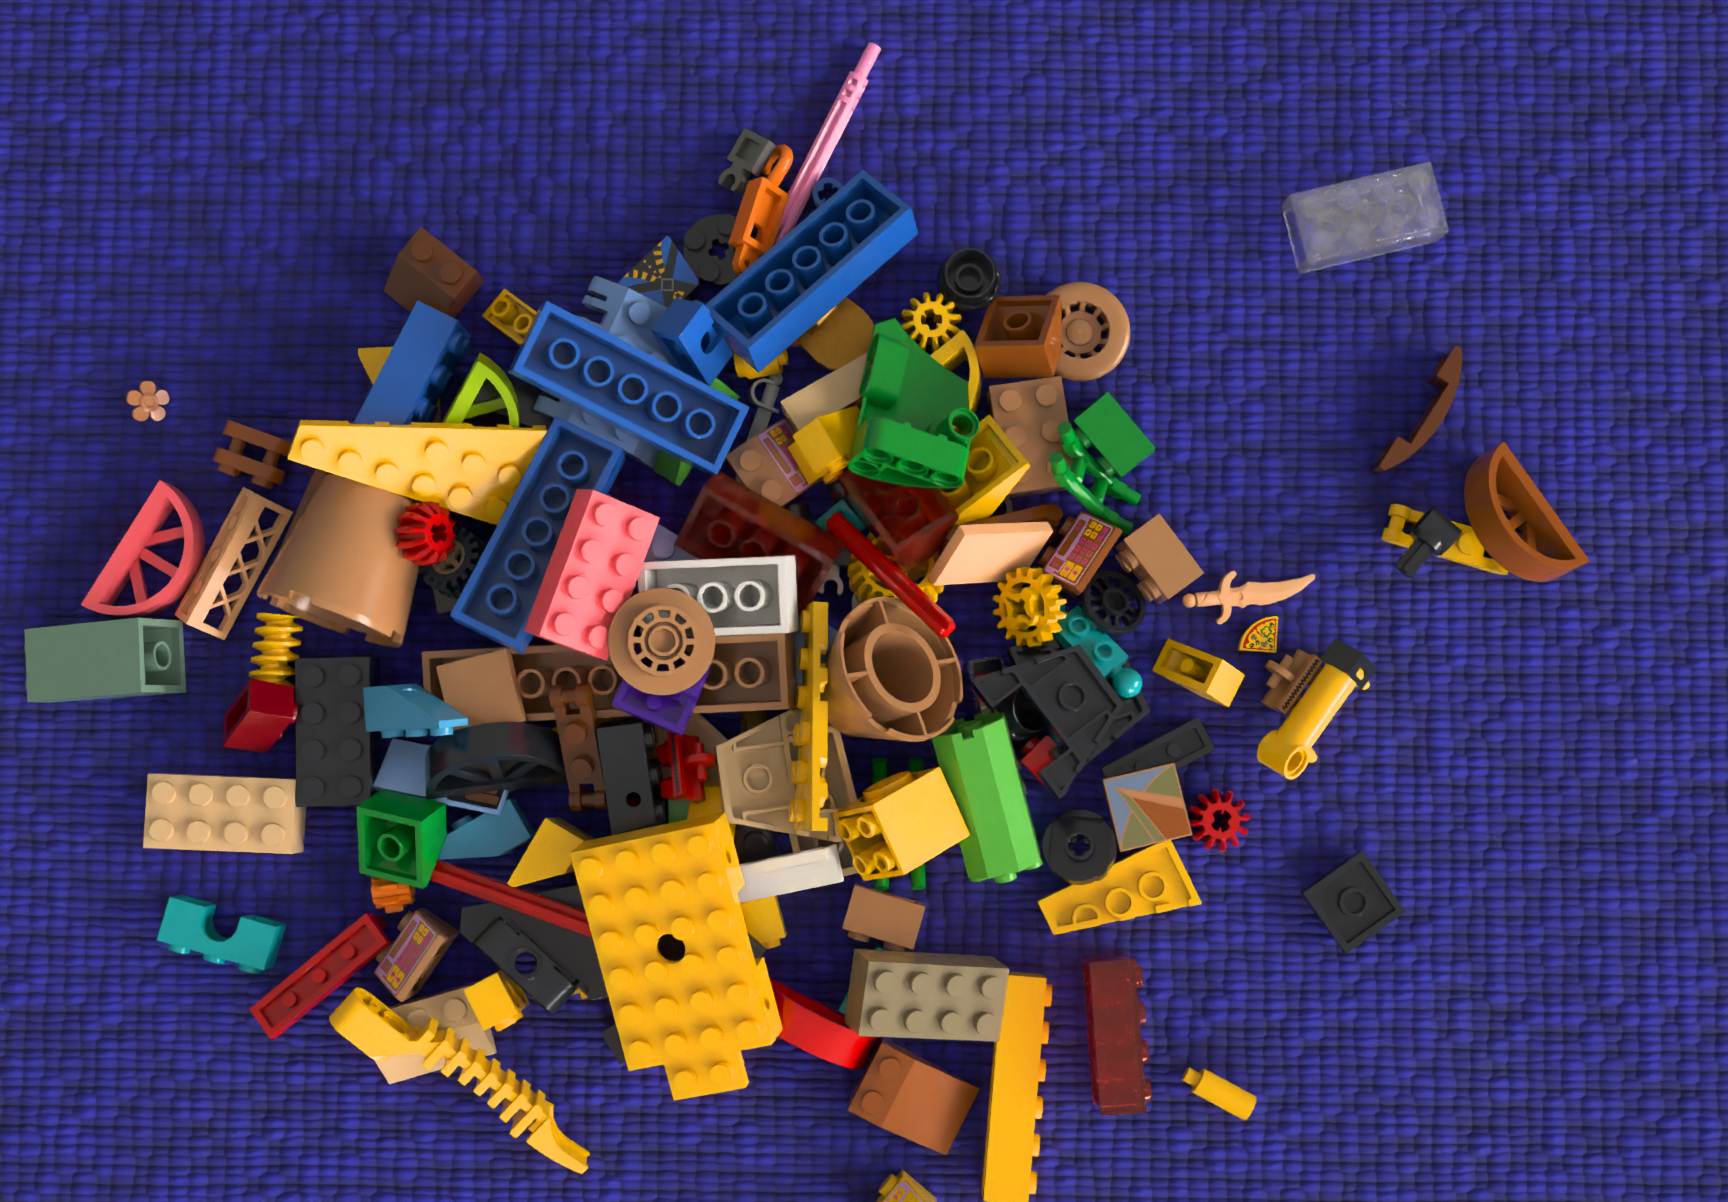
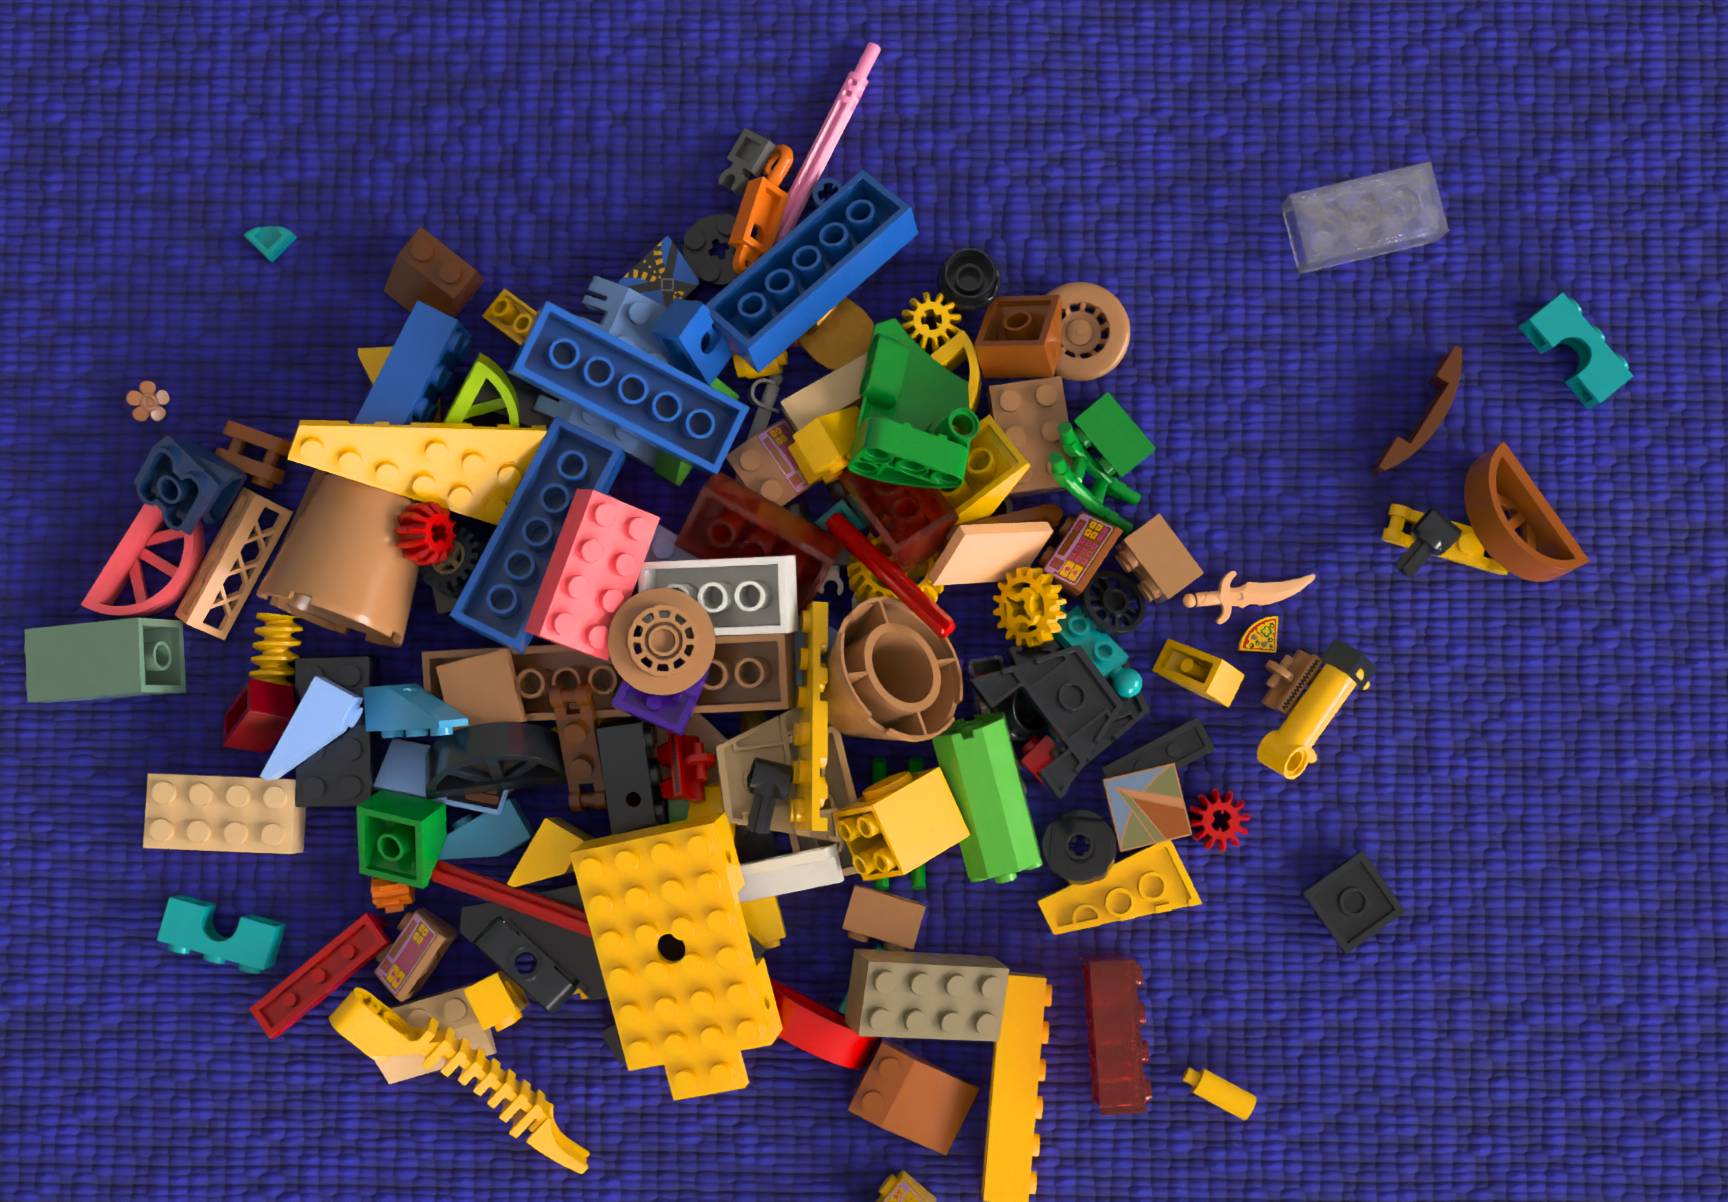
none -> dark blue piece [133,435,247,535]
none -> teal tile [244,226,297,262]
none -> light blue slope [260,676,364,780]
none -> black axle [747,757,793,834]
none -> teal arch [1519,293,1633,409]

